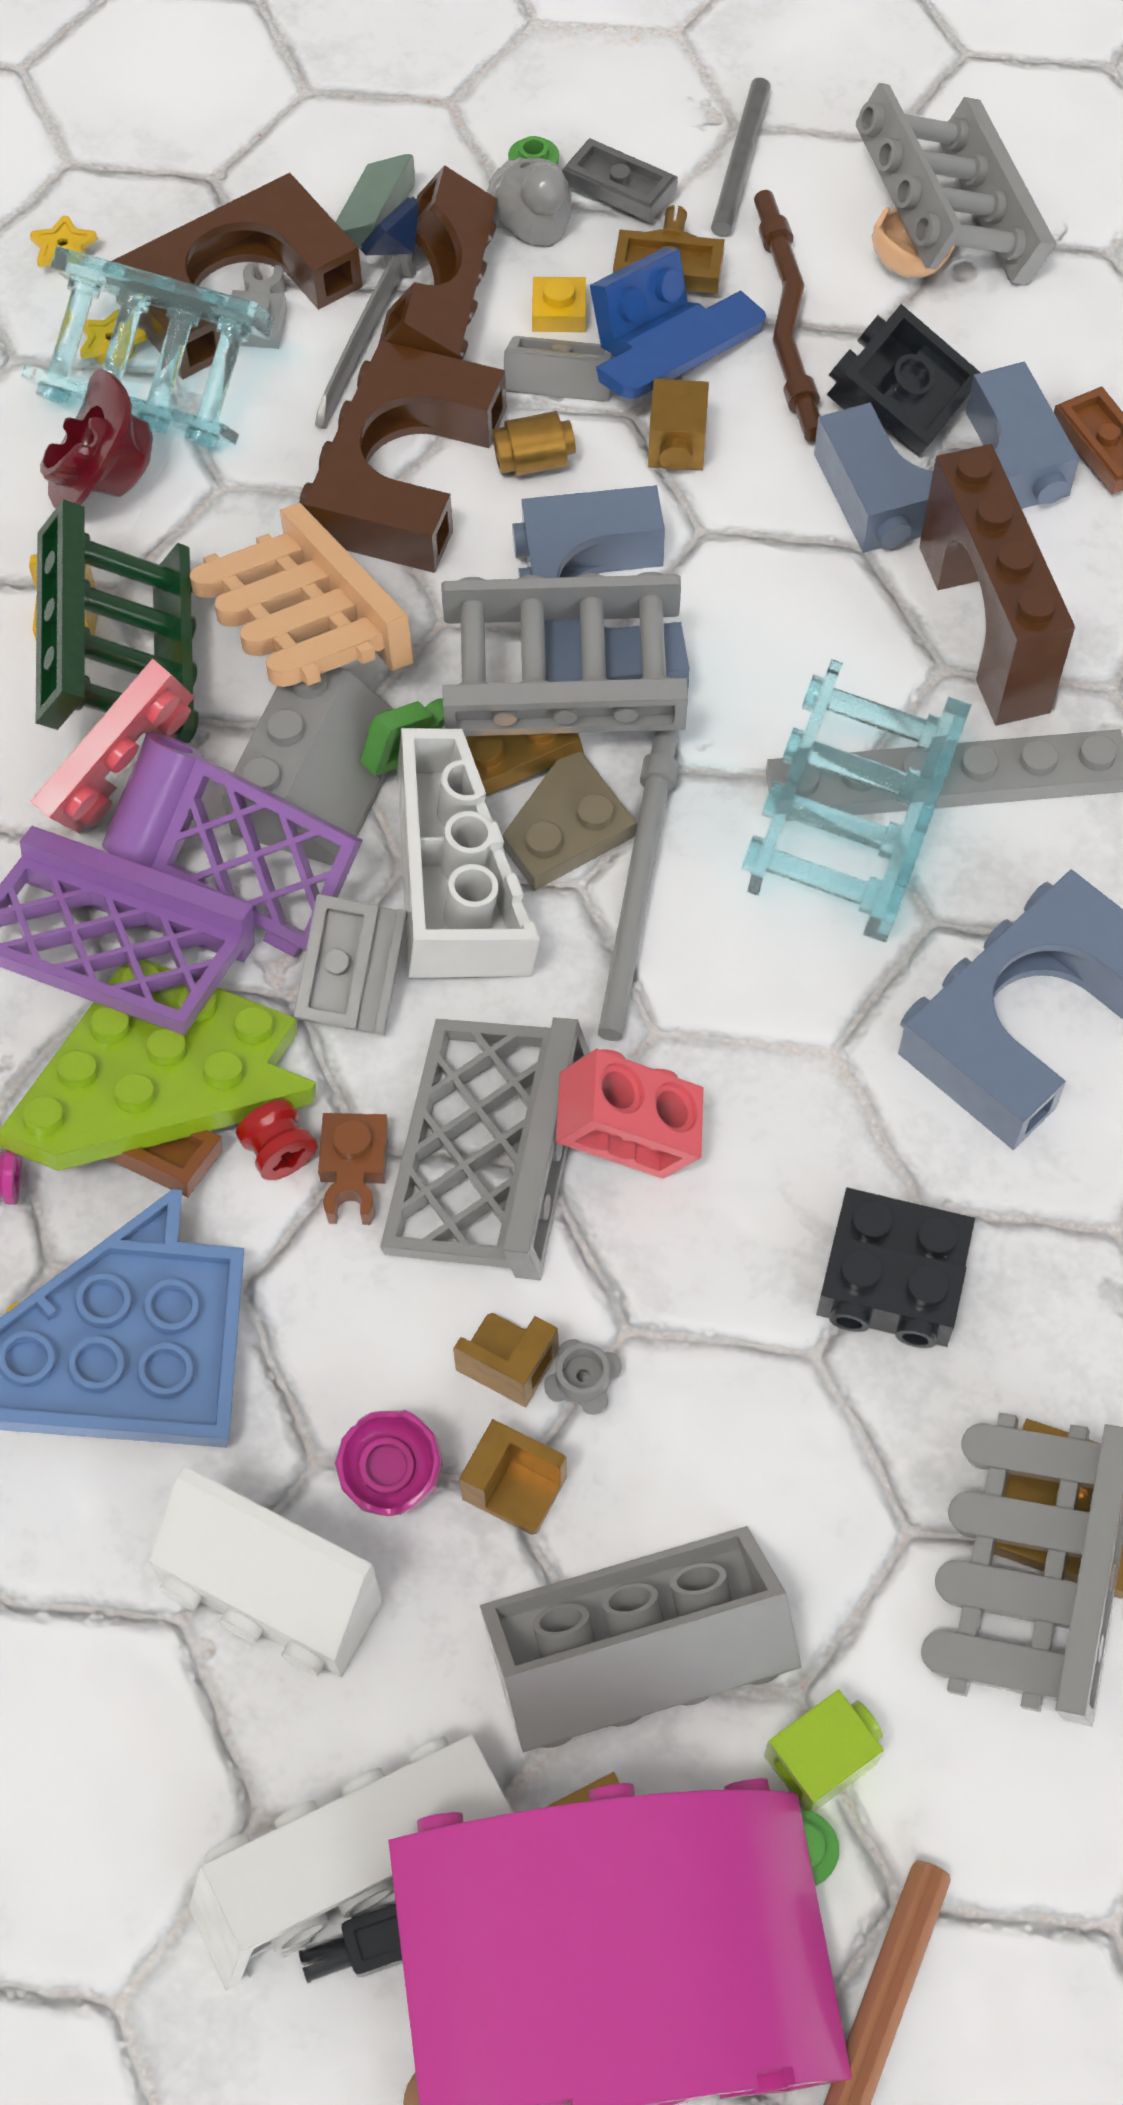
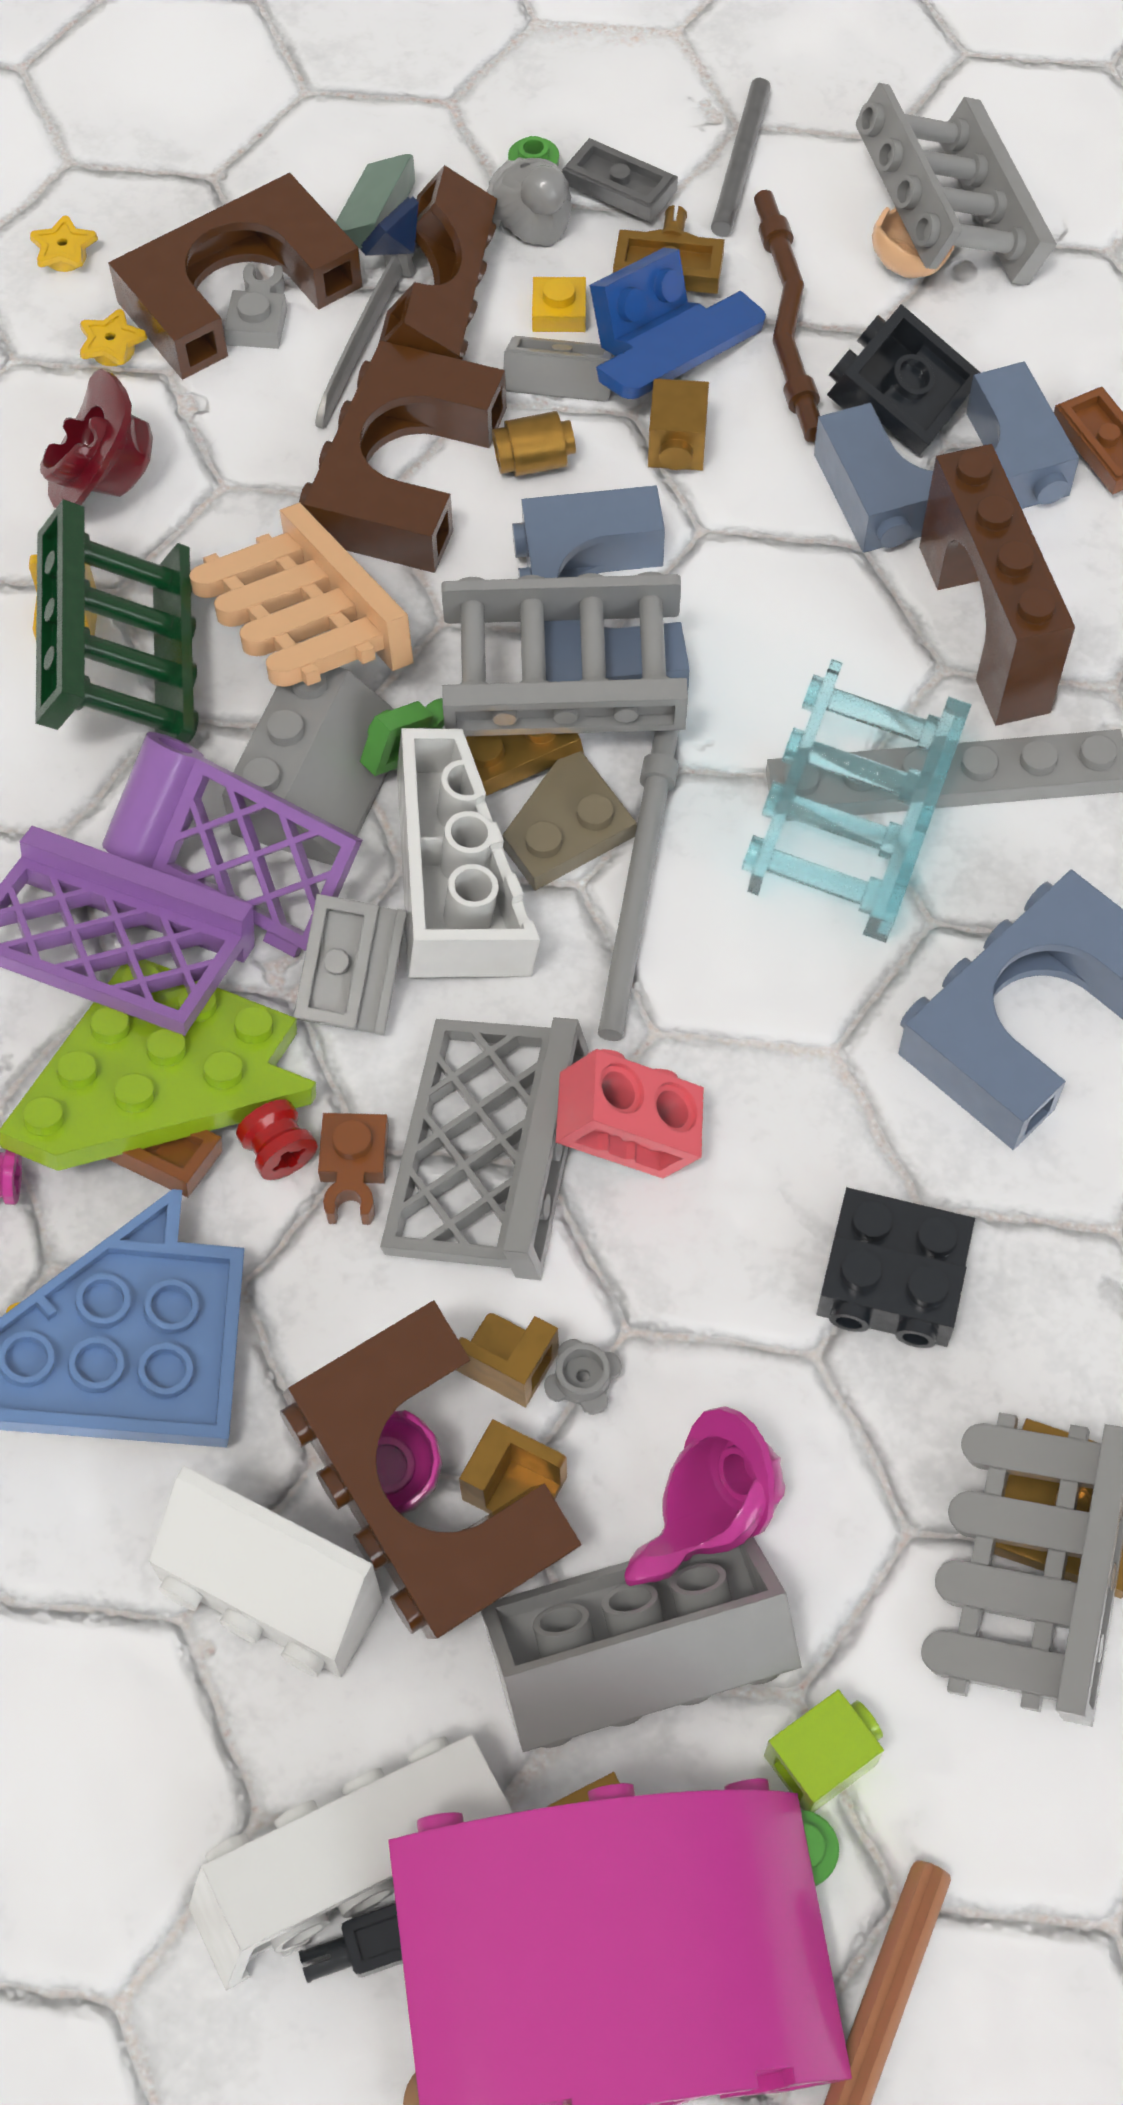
clear light blue fence [21,246,275,449] -> none
coral plate [30,659,195,833] -> none
none -> reddish brown arch [280,1300,582,1639]
none -> dark pink piece [624,1406,785,1587]

